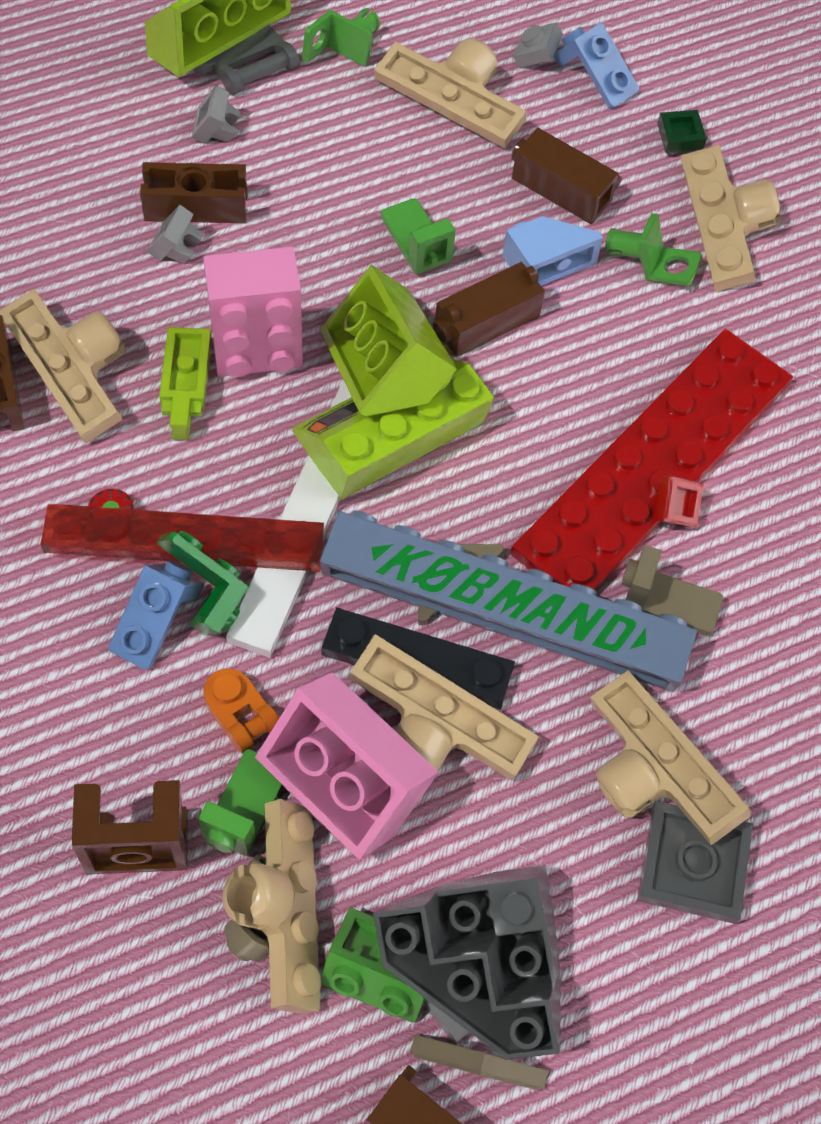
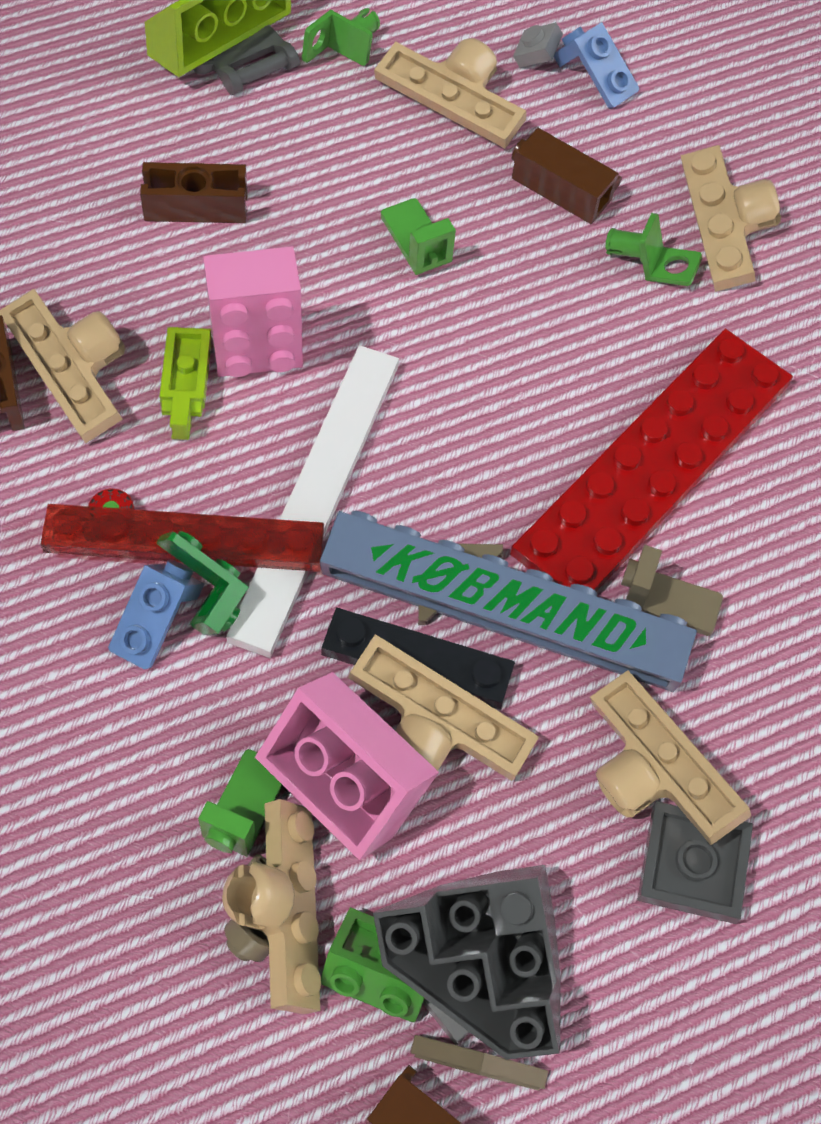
reddish brown panel [72,780,188,875] -> none
light grey tile [147,205,203,263] -> none
light grey tile [192,85,240,144] -> none
orange plate [204,668,279,754] -> none
lime slope [292,358,494,500] -> none
lime slope [319,264,457,417] -> none
reddish brown brick [433,261,545,358] -> none
light blue slope [502,216,603,286] -> none
tile [653,476,704,528] -> none
dark green plate [657,110,707,153] -> none

